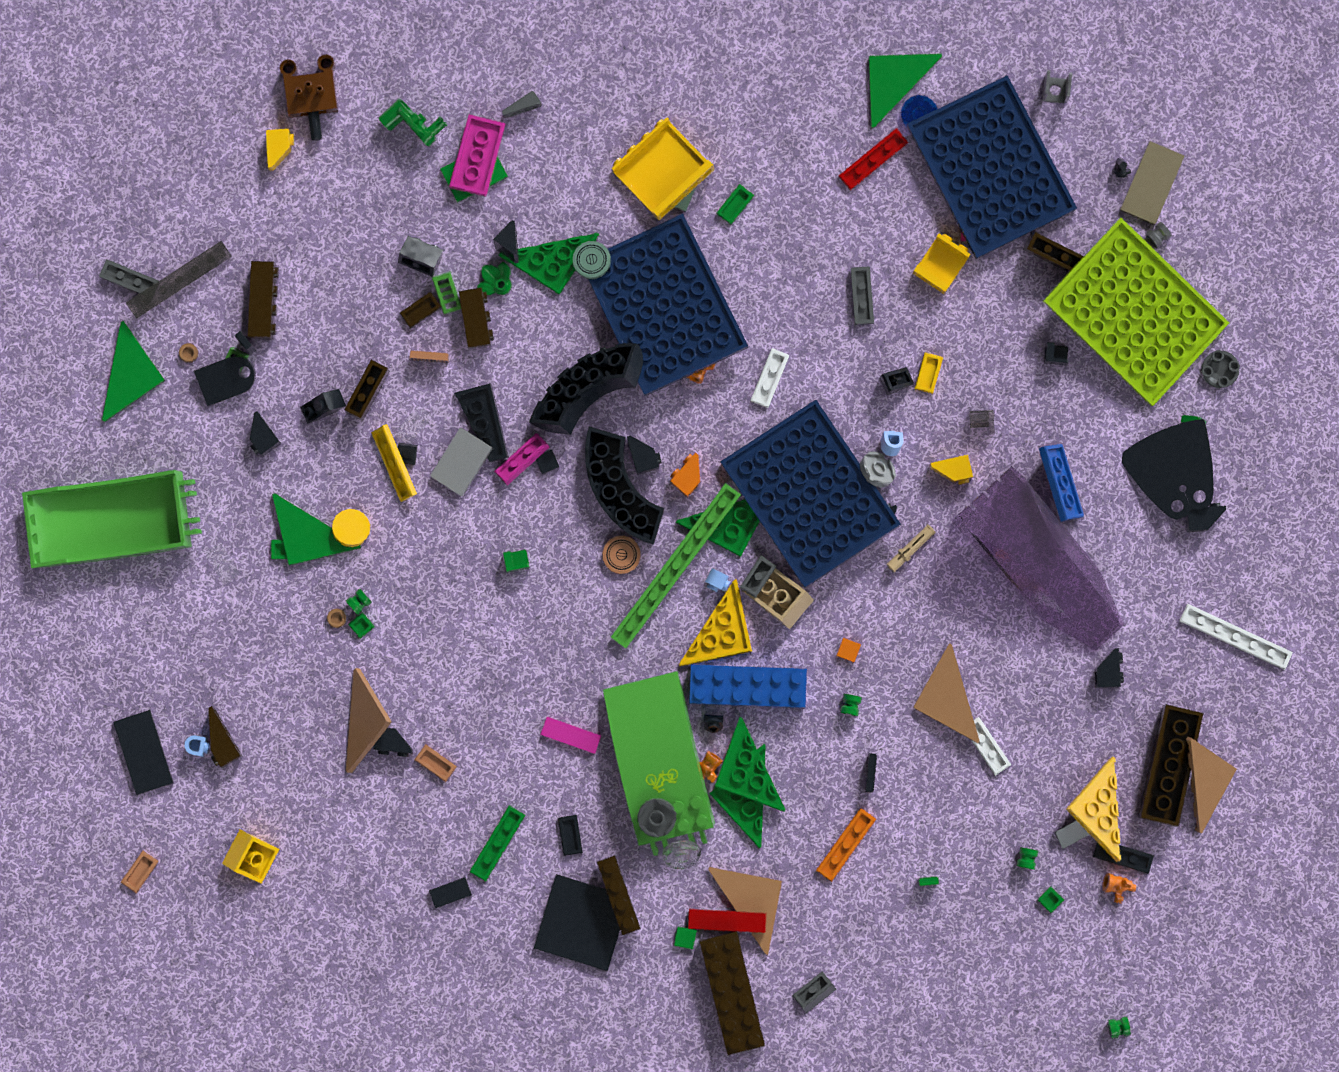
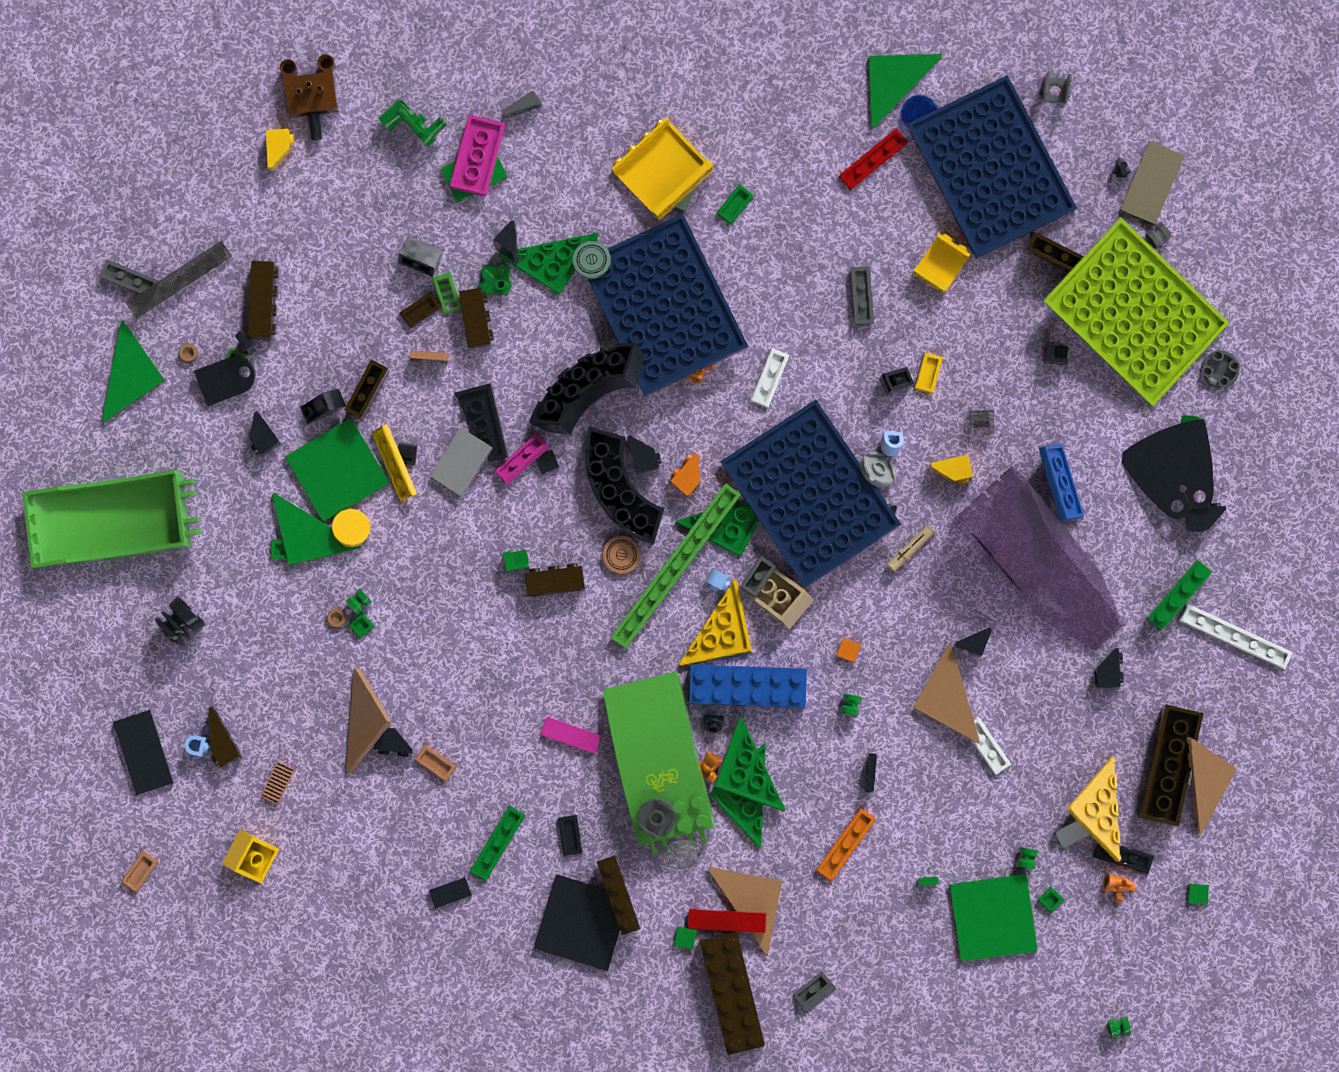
none -> black wheel [154,596,206,648]
none -> tile [261,761,295,805]
none -> green tile [285,418,390,522]
none -> dark brown brick [525,563,585,597]
none -> green tile [950,874,1038,961]
none -> black slope [954,627,992,657]
none -> green brick [1145,559,1212,631]
none -> green tile [1188,884,1209,904]

